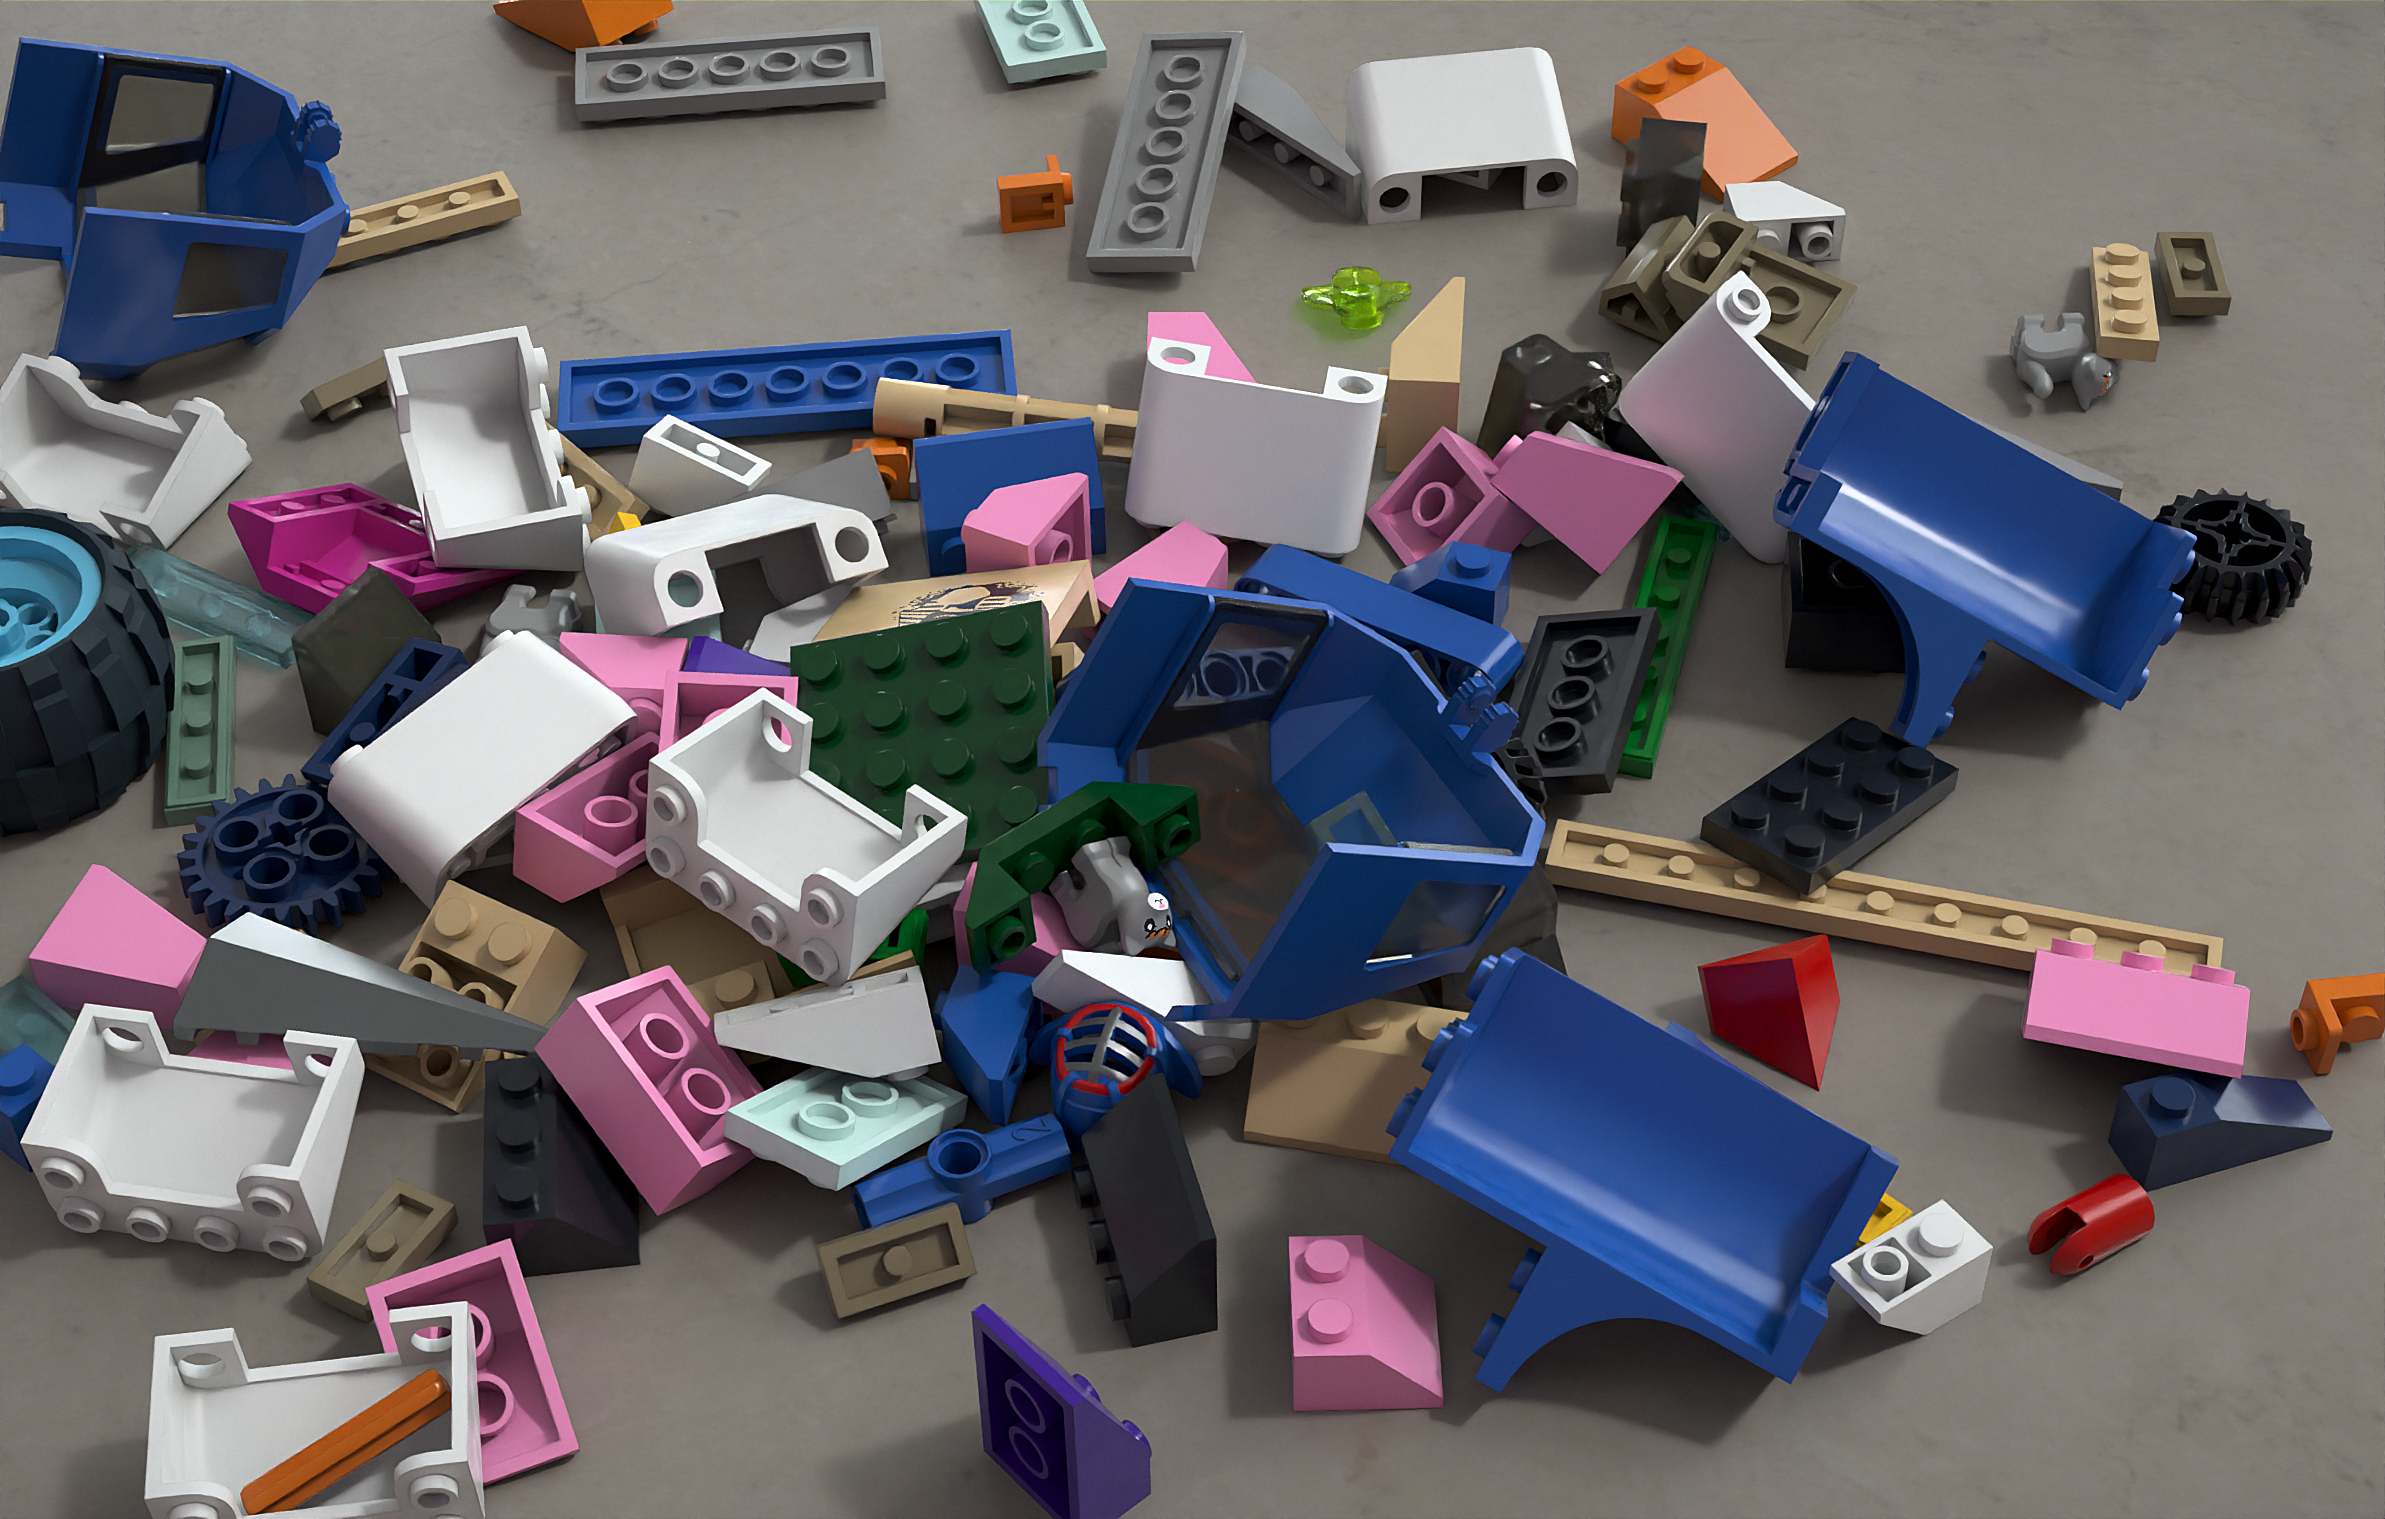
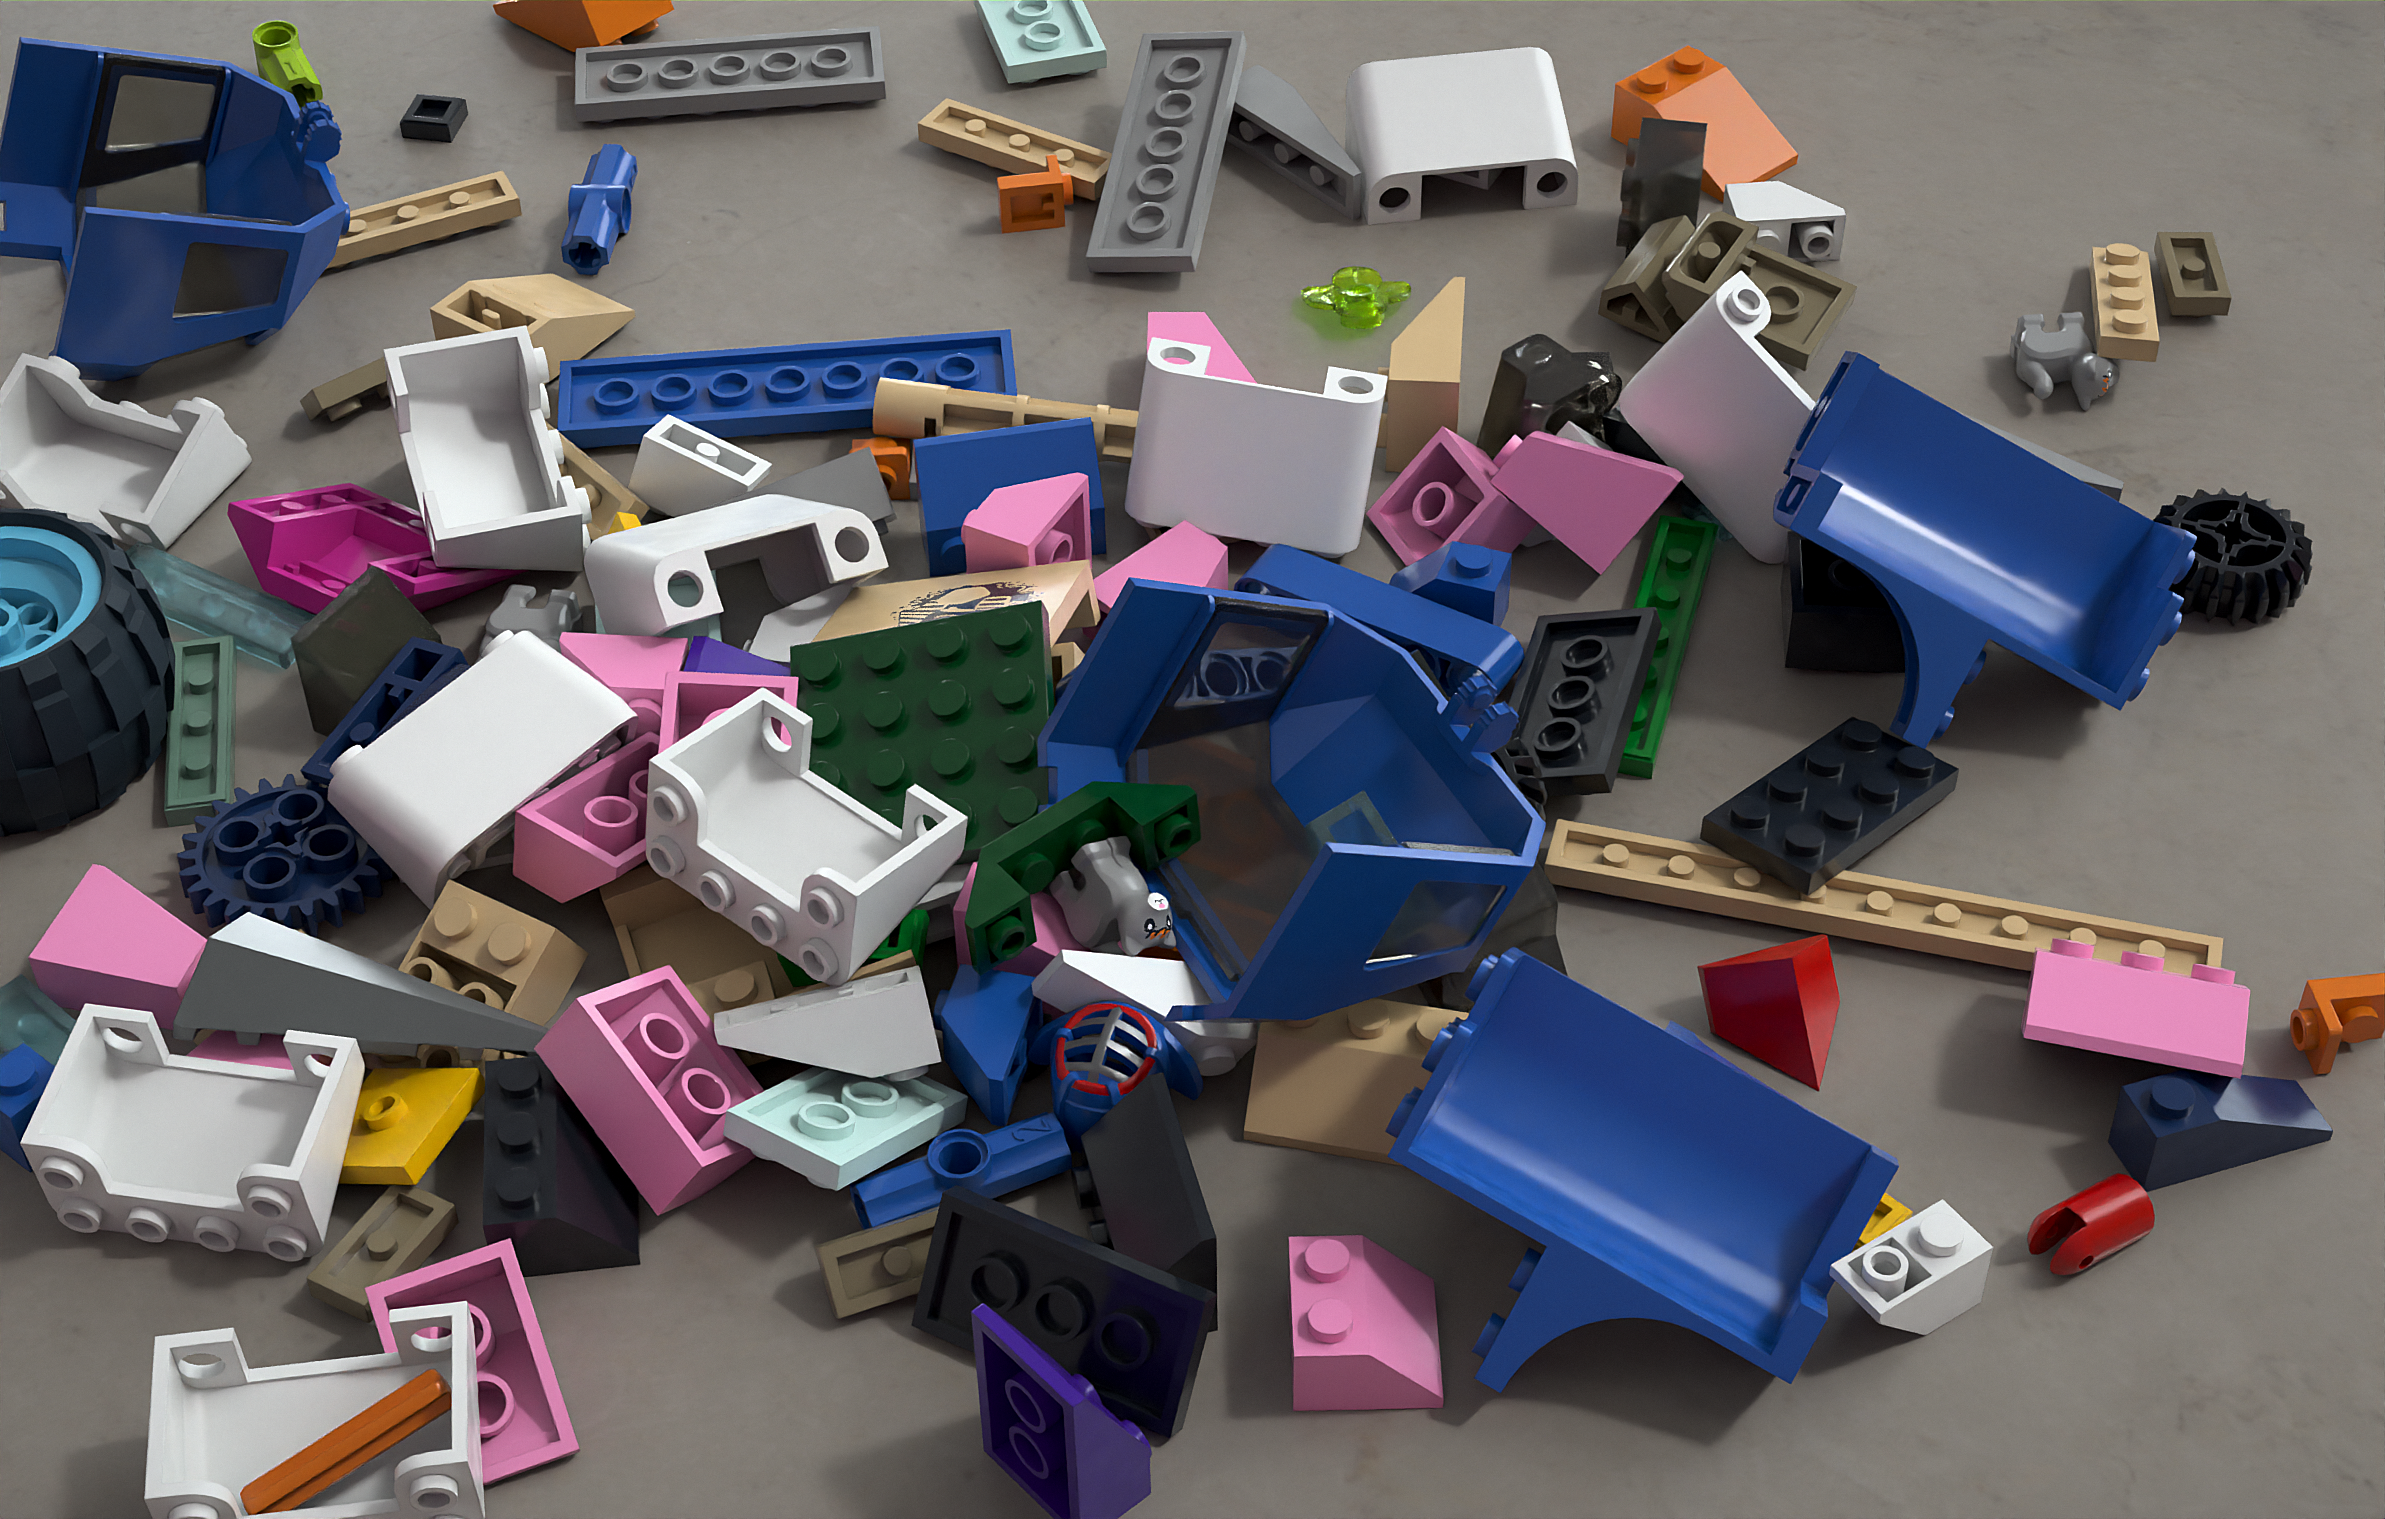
none -> lime piece [252,20,323,110]
none -> yellow plate [338,1068,485,1185]
none -> black tile [400,94,468,143]
none -> tan slope [430,273,635,385]
none -> blue piece [561,144,638,275]
none -> black plate [911,1185,1218,1438]
none -> tan plate [918,98,1112,201]

